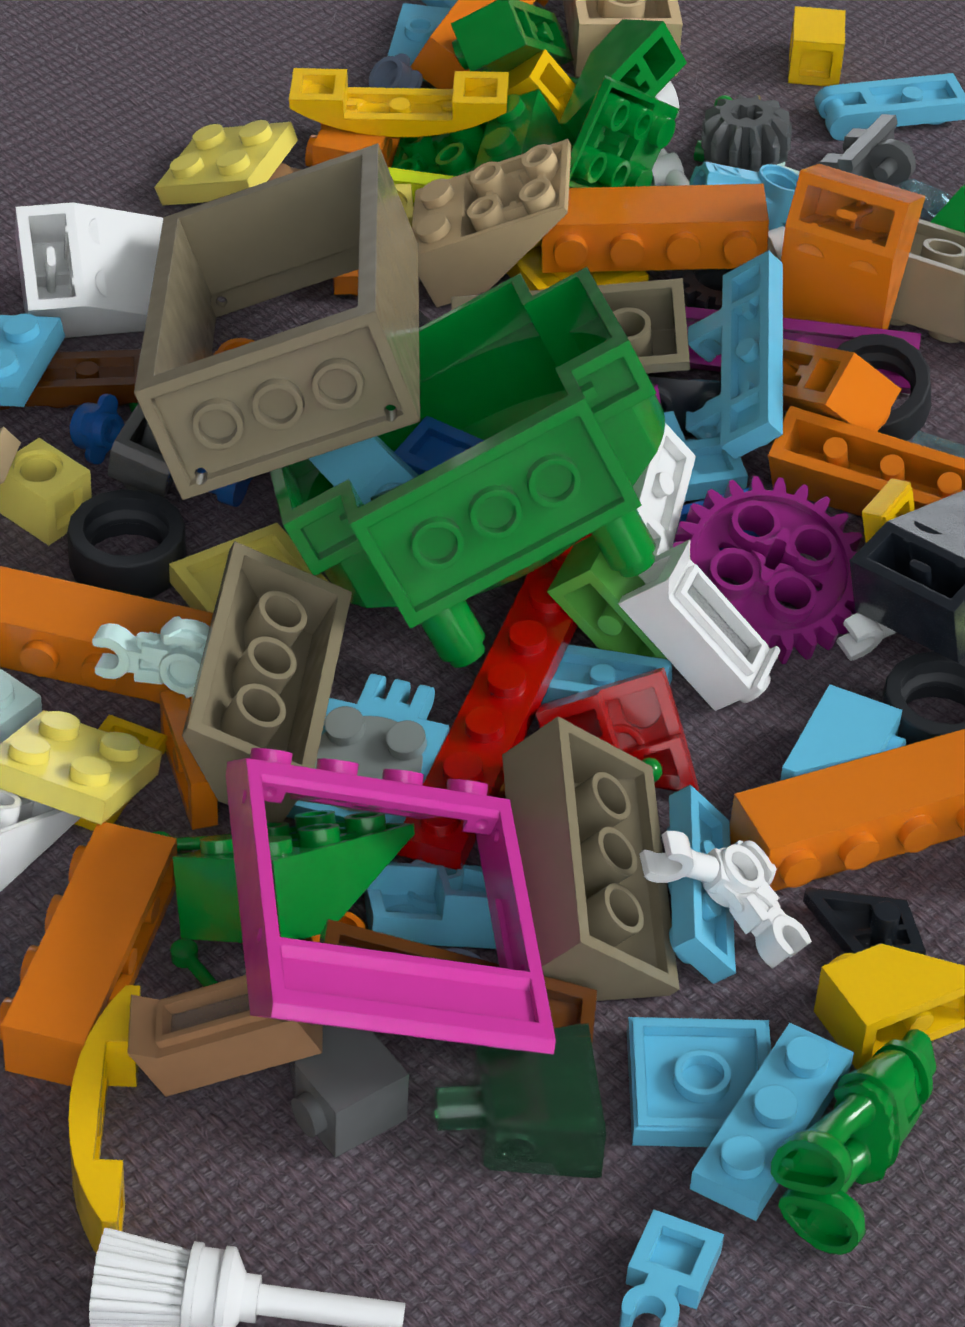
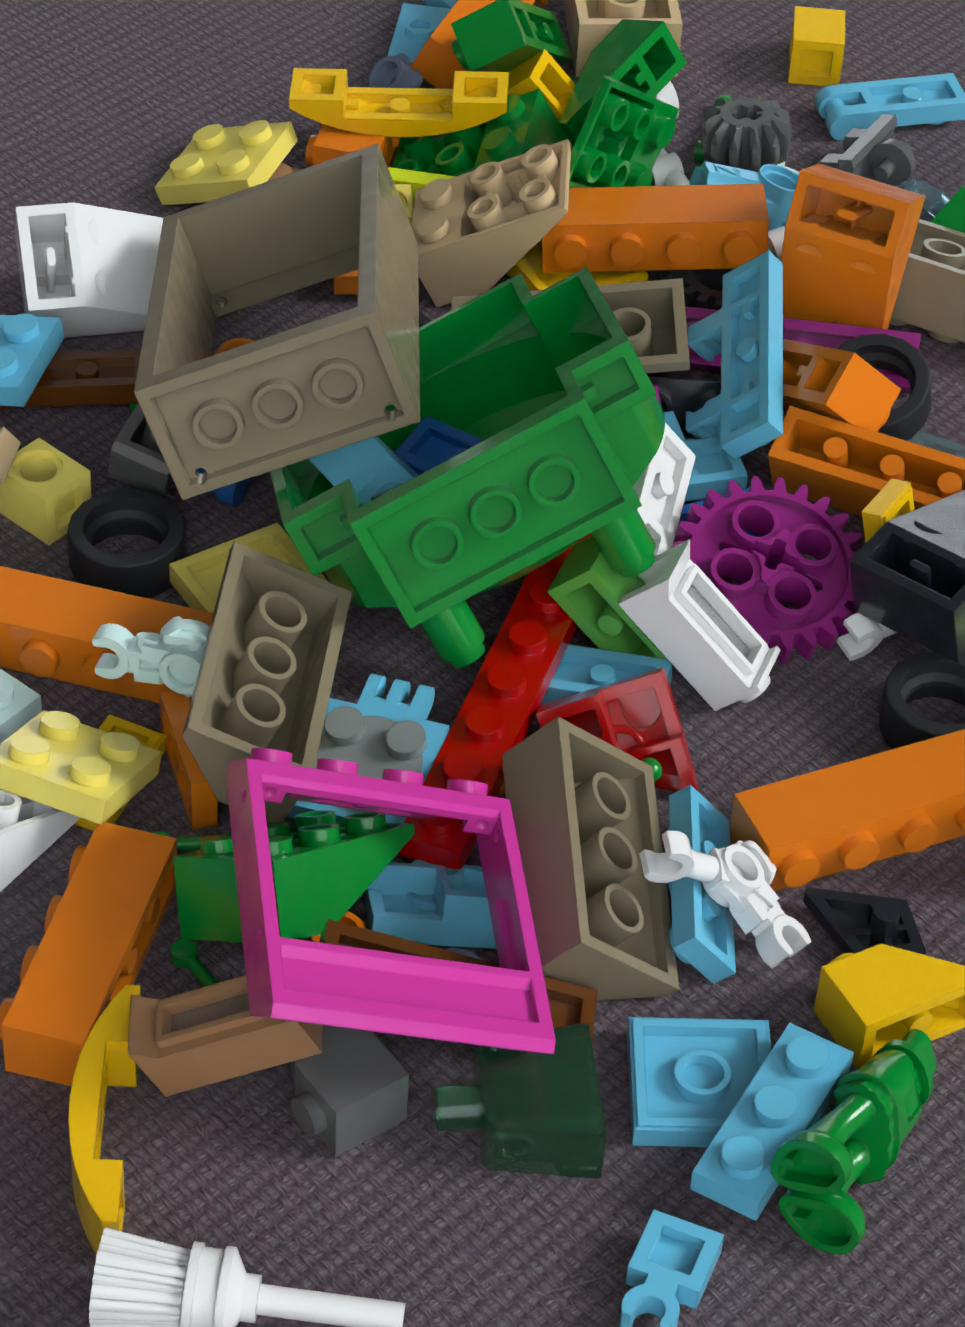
blue plate [70,394,125,464] -> none
medium azure slope [780,684,906,781] -> none

